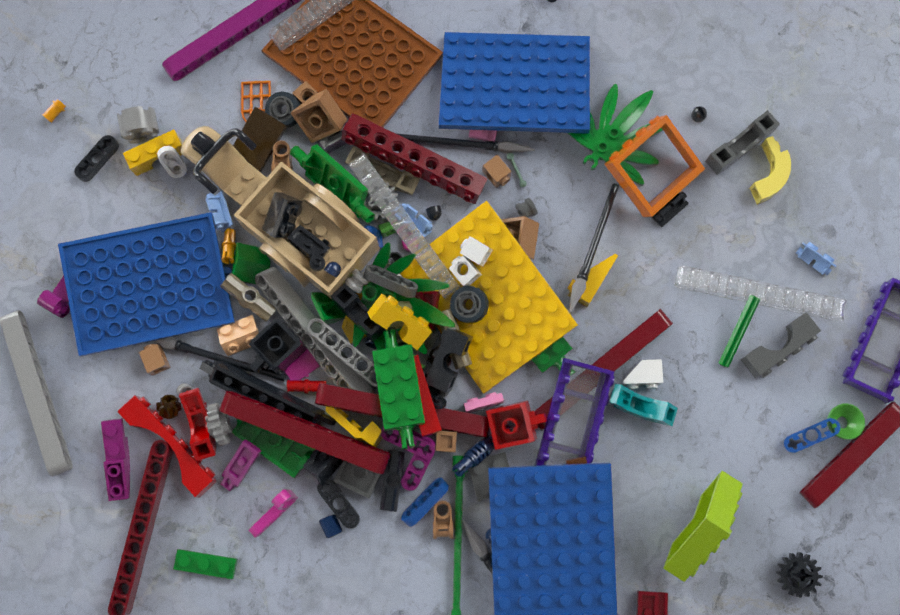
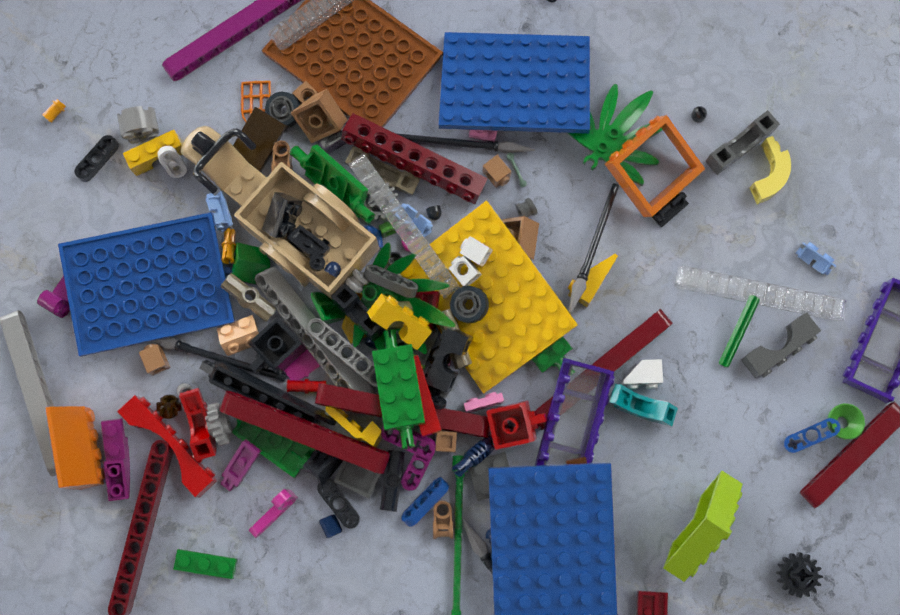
none -> orange slope [45,406,105,490]

